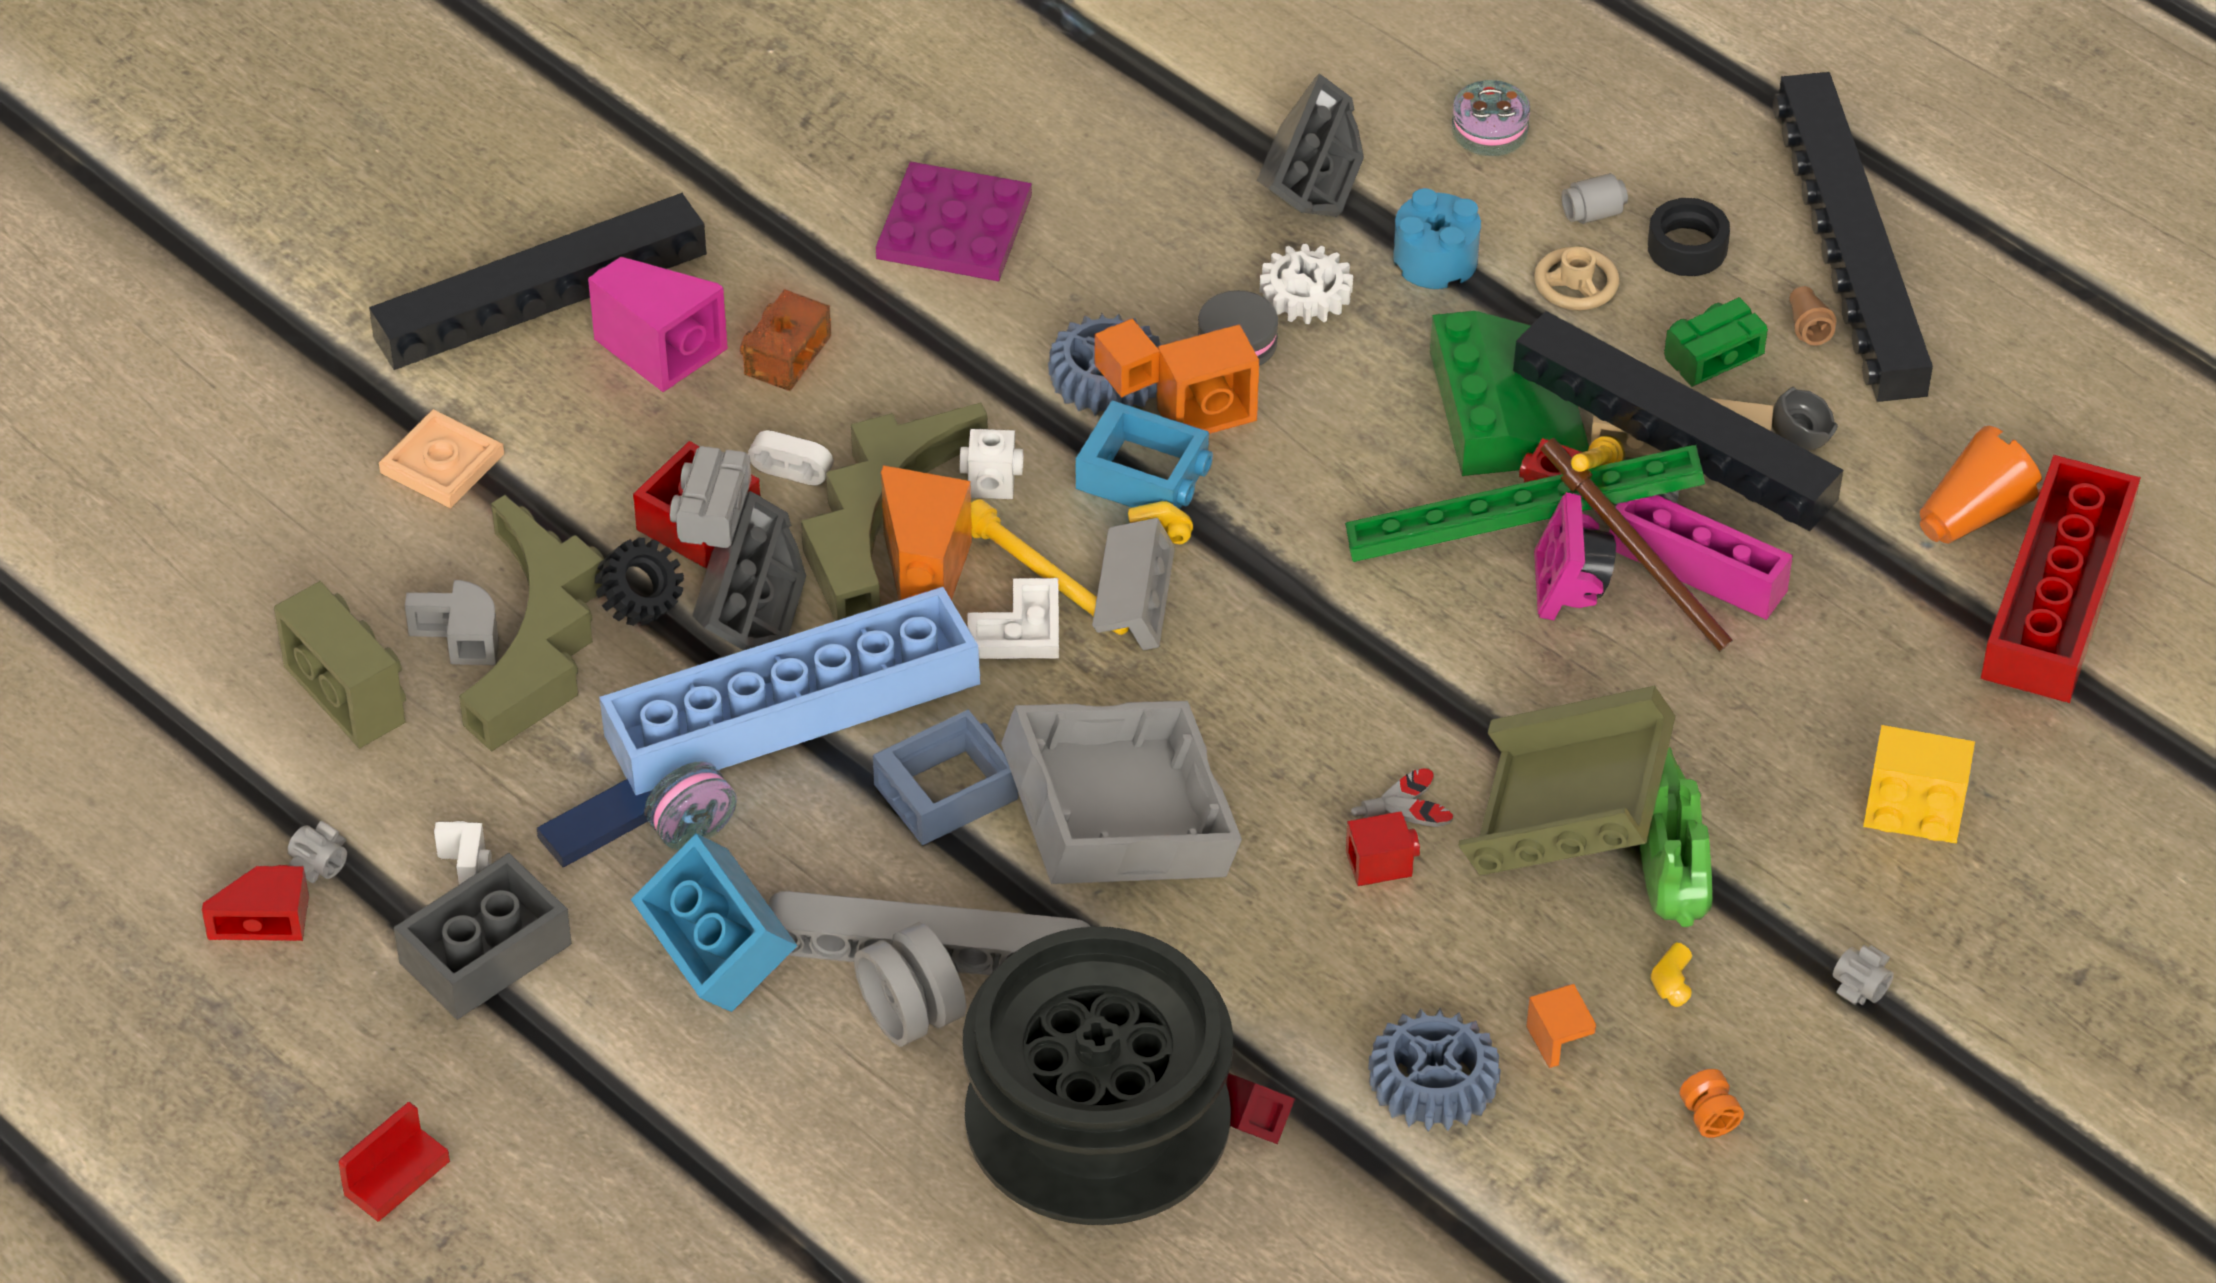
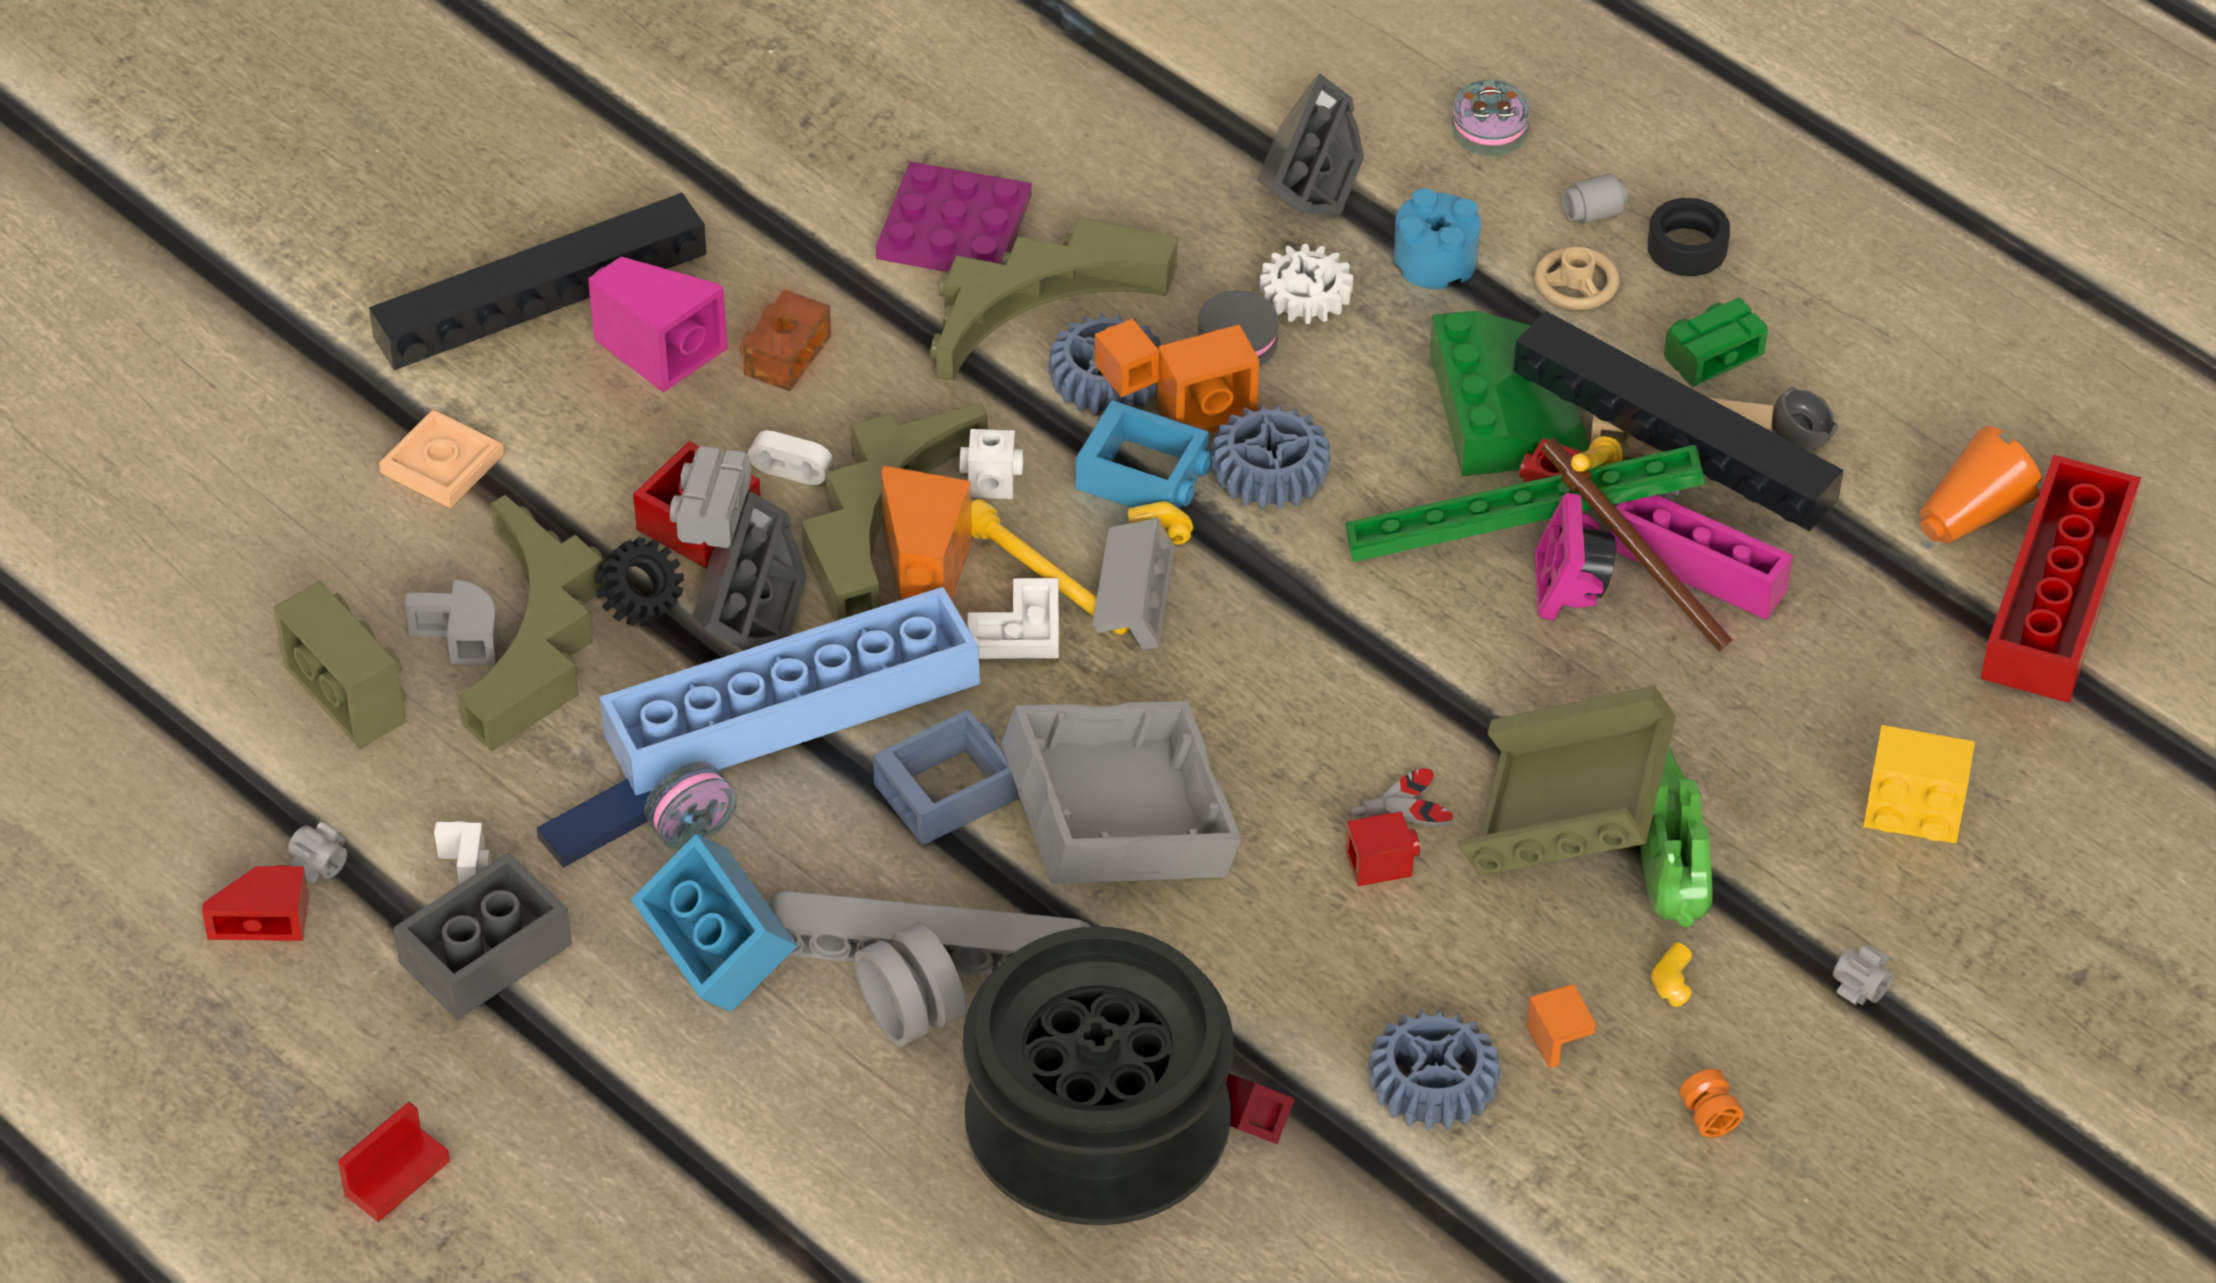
black brick [1773,72,1933,402] -> none
medium nougat cone [1789,286,1836,346] -> none
none -> olive arch [930,217,1178,381]
none -> sand blue gear [1212,403,1331,510]

